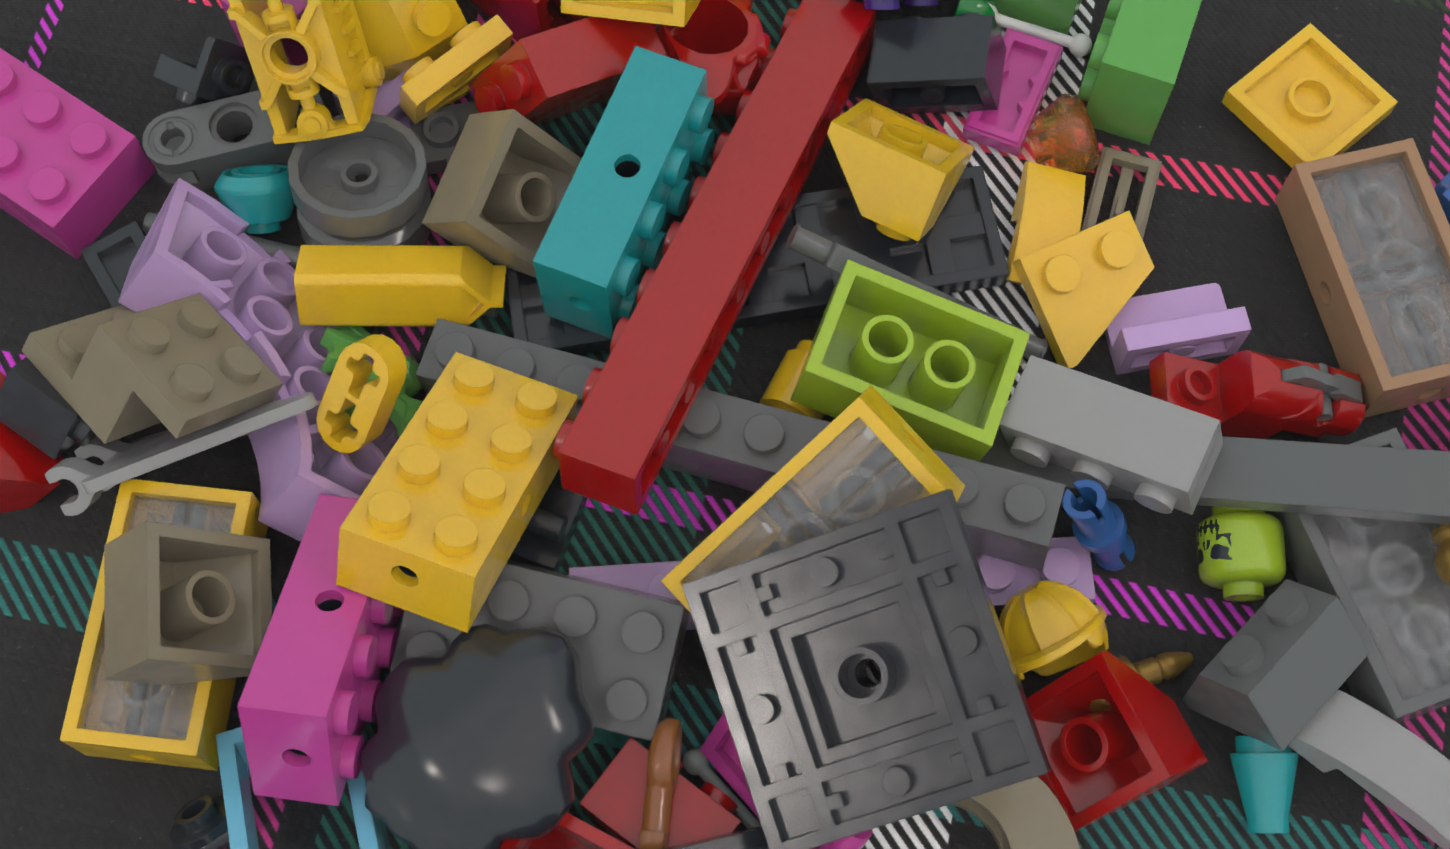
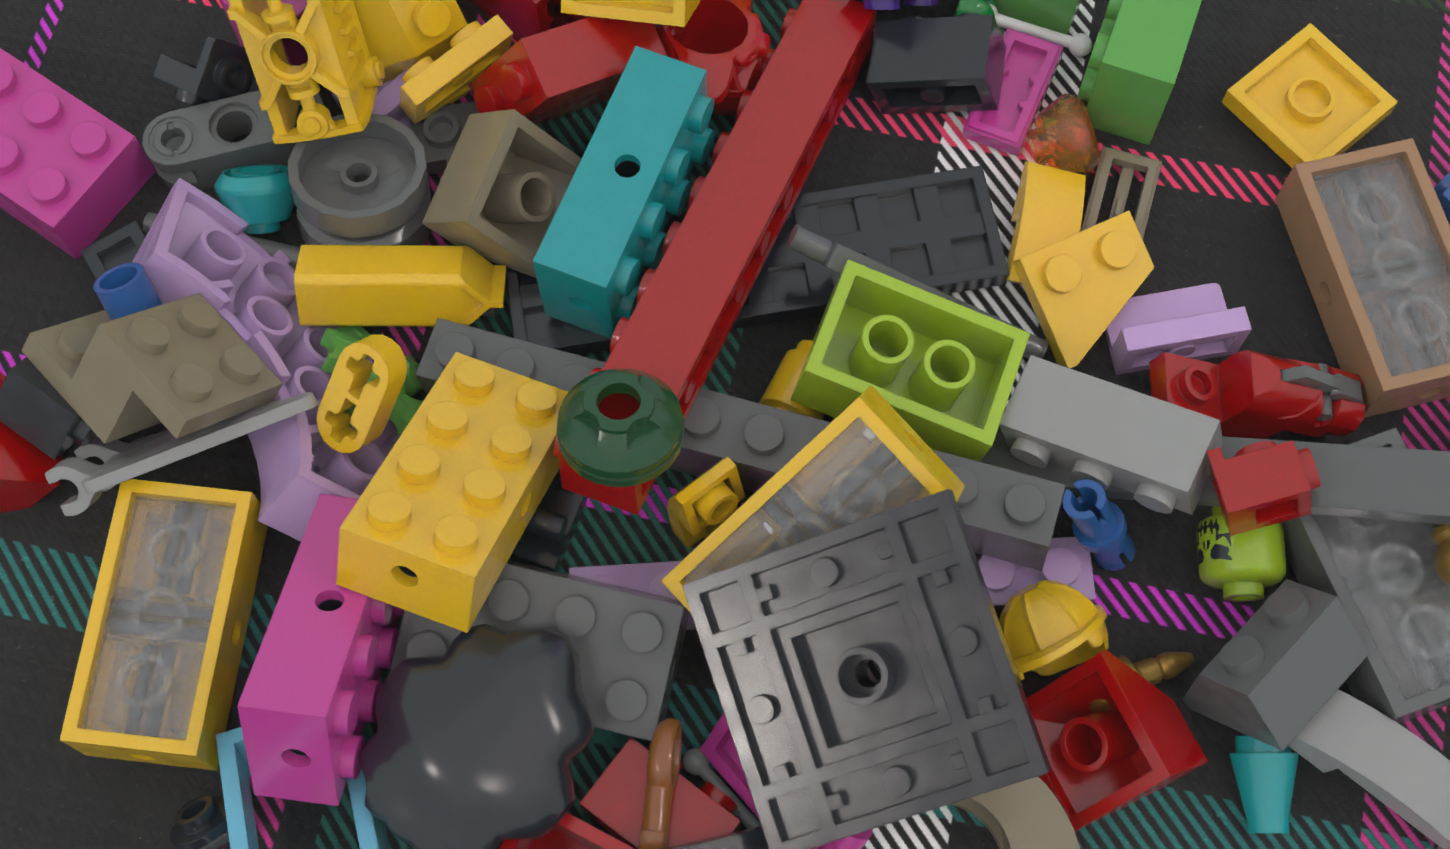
dark tan slope [104,521,272,685] -> none
yellow slope [827,98,975,242] -> none
none -> blue hose [93,263,162,320]
none -> dark green piece [557,368,684,487]
none -> yellow slope [667,457,745,548]
none -> red brick [1207,440,1321,536]

